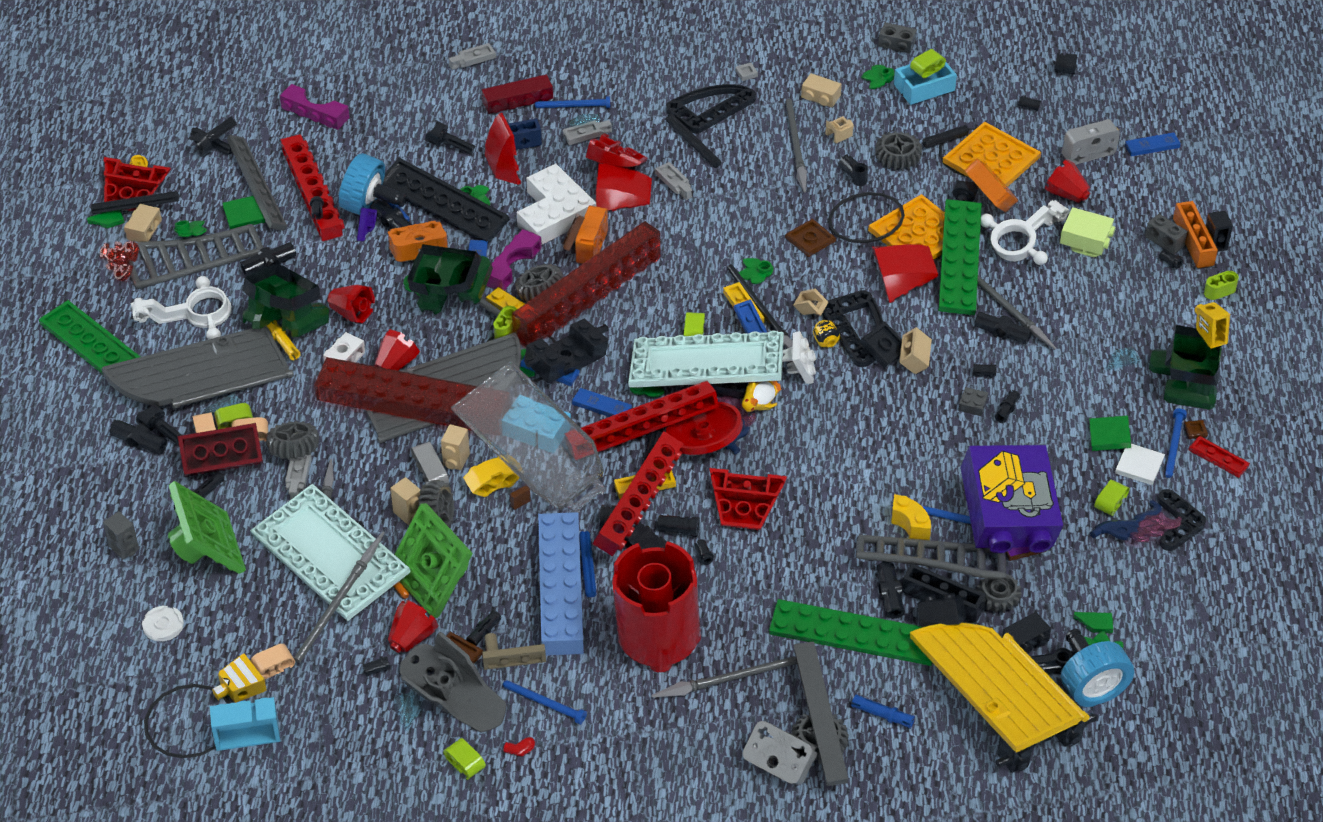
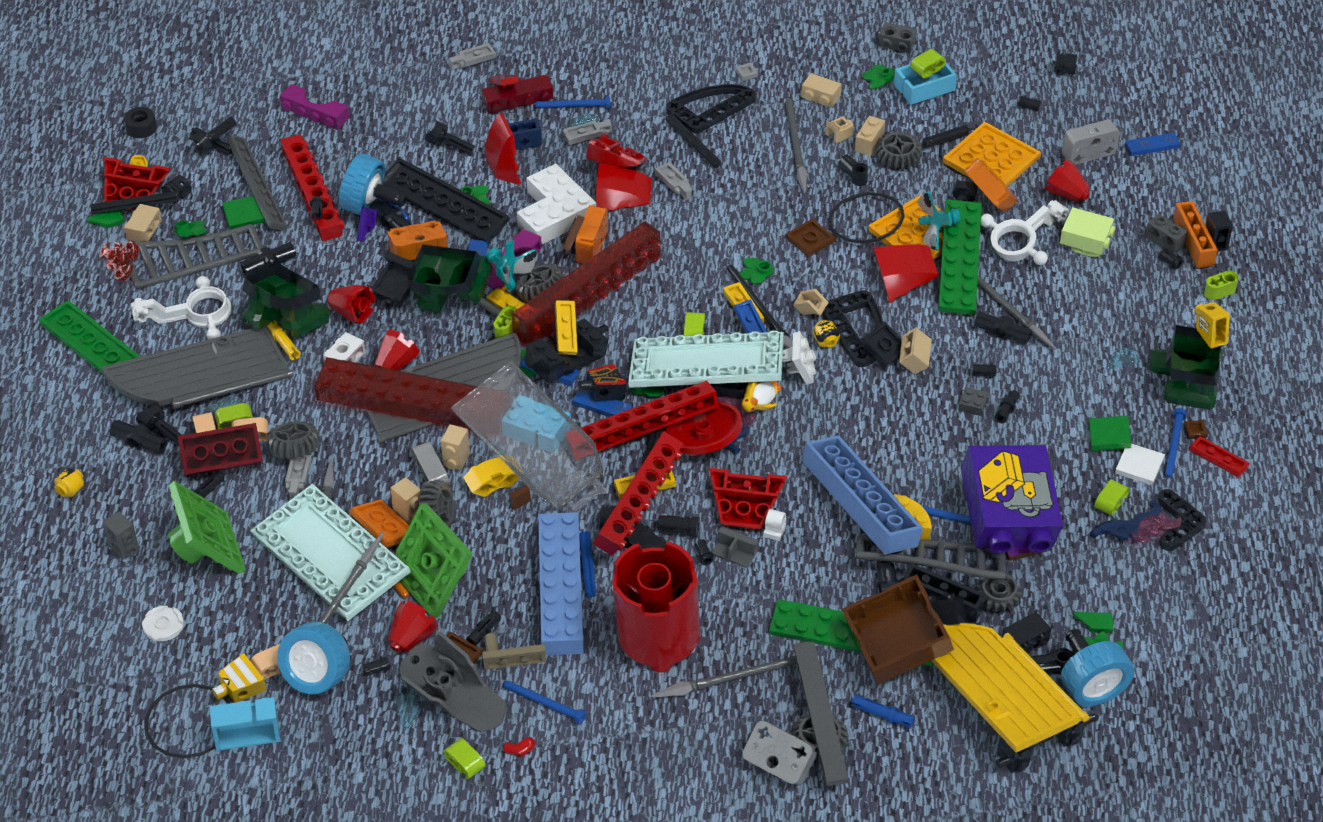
none -> yellow head [54,468,84,497]
none -> black tyre [124,107,157,138]
none -> black piece [161,175,192,204]
none -> dark azure wheel [277,621,350,695]
none -> orange tile [350,499,409,548]
none -> black panel [366,251,414,308]
none -> teal animal [485,240,537,291]
none -> red tile [489,73,519,86]
none -> yellow plate [555,300,577,355]
none -> black torso [578,364,627,401]
none -> dark grey panel [712,526,758,568]
none -> white leg [763,509,786,541]
none -> medium blue brick [802,435,923,555]
none -> reddish brown tile [842,574,954,685]
none -> tan brick [855,116,885,156]
none -> animal [917,191,961,251]

